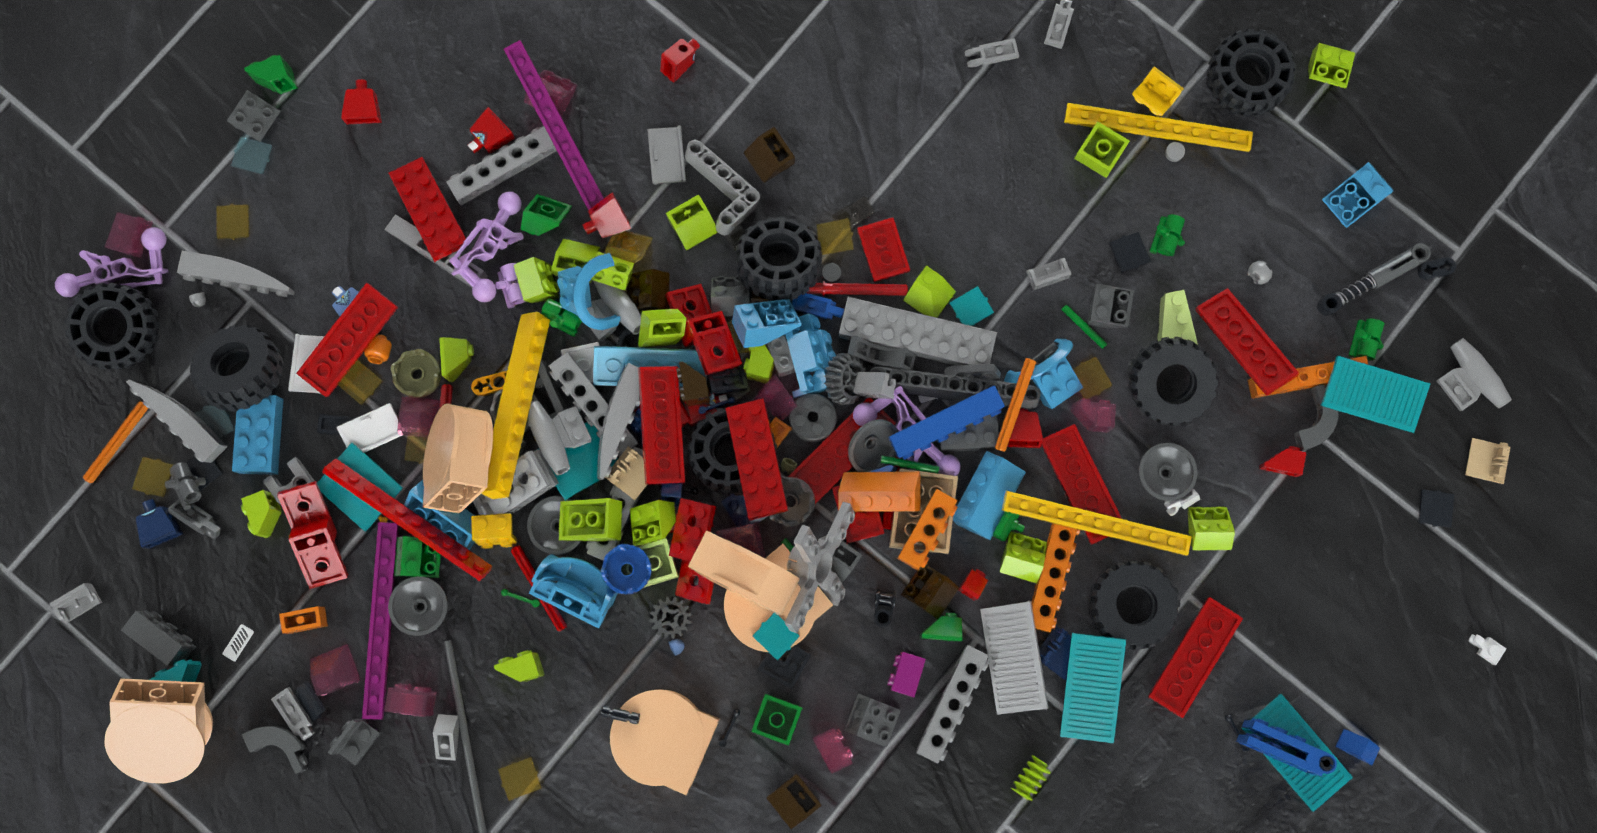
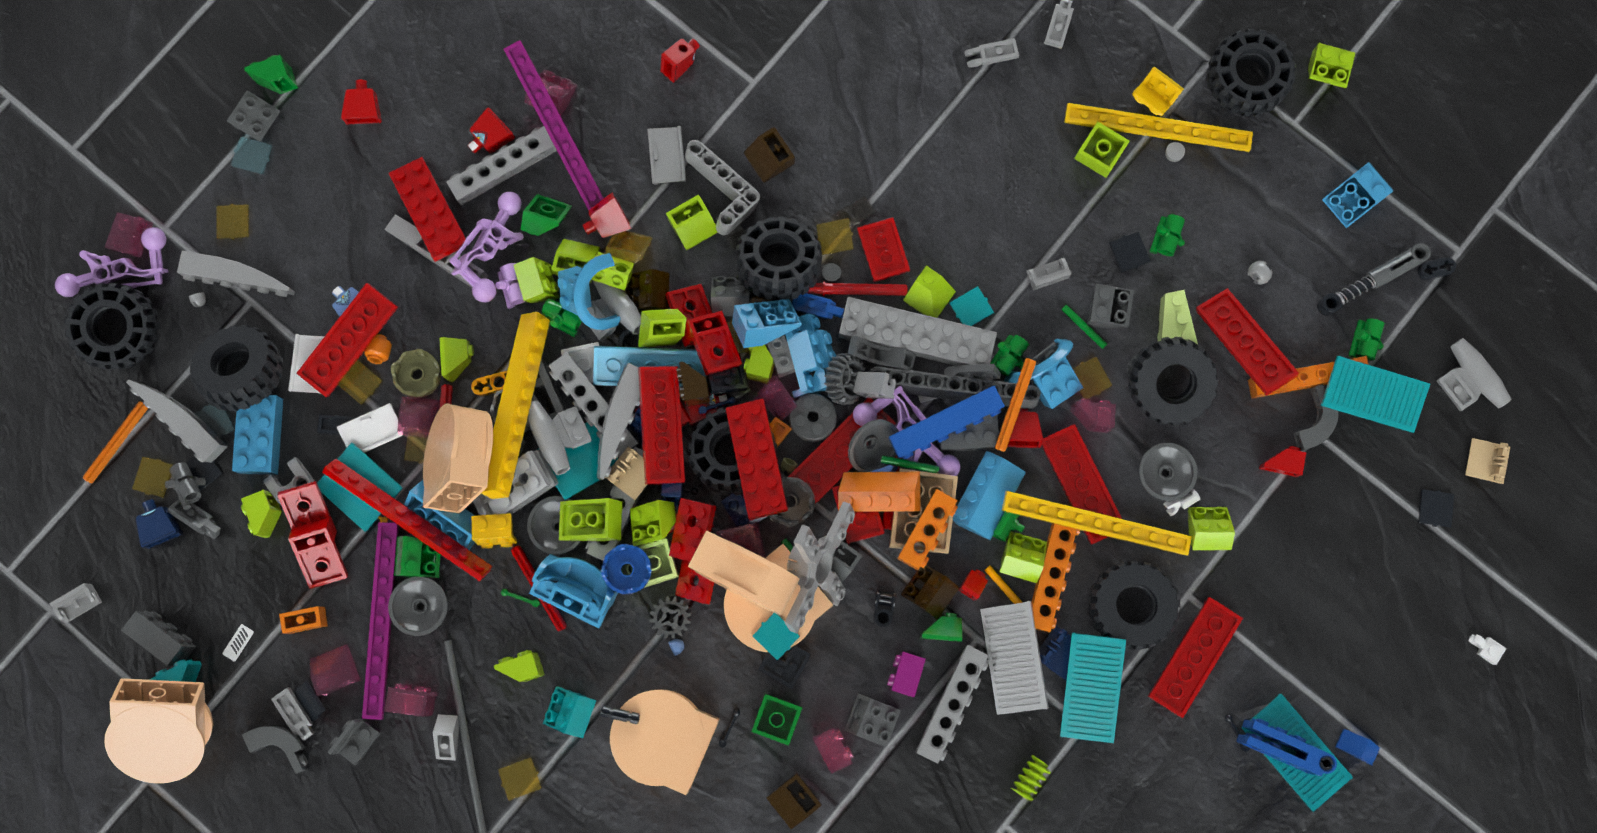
none -> teal slope [543,686,596,738]
none -> light orange bar [984,566,1023,604]
none -> green pin [990,334,1030,376]

